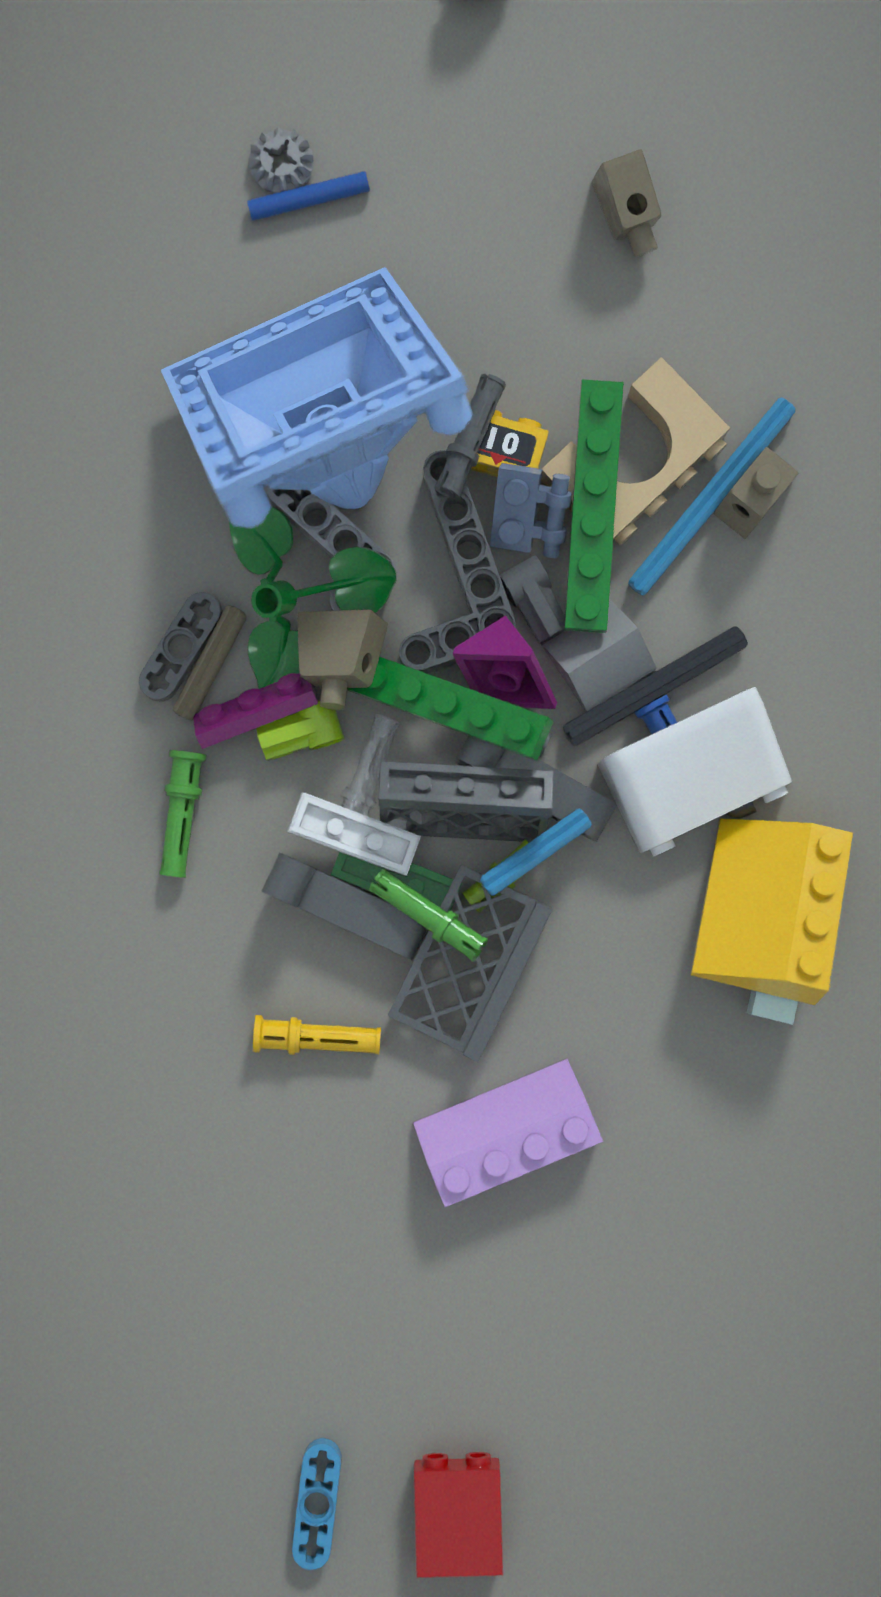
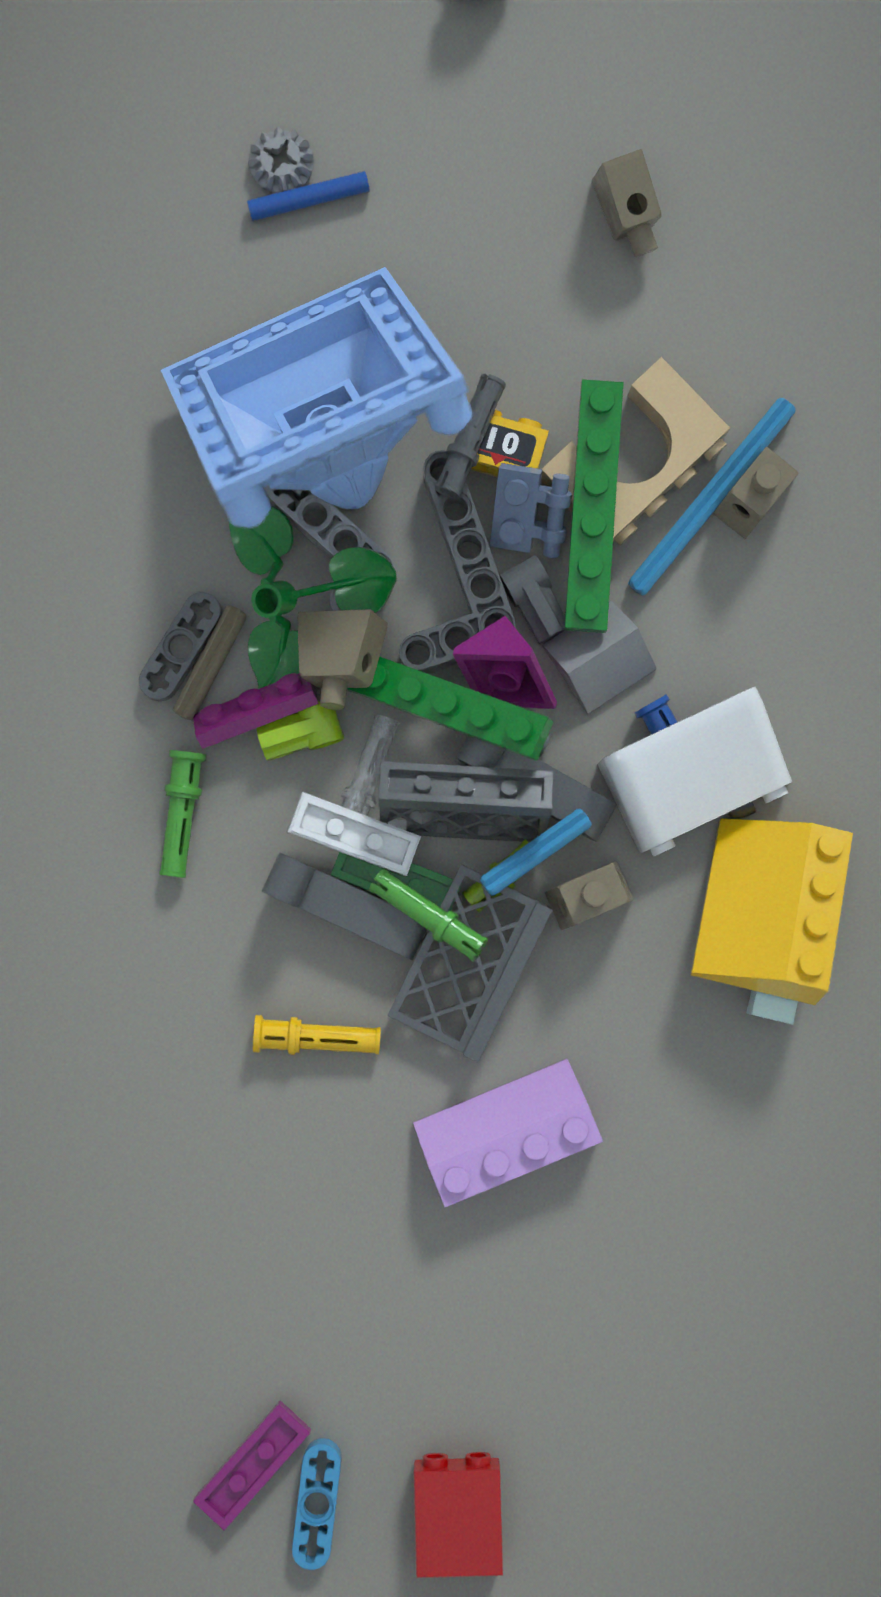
black axle [563,626,748,746] -> none
none -> magenta plate [193,1400,311,1530]
none -> dark tan torso [545,861,633,930]

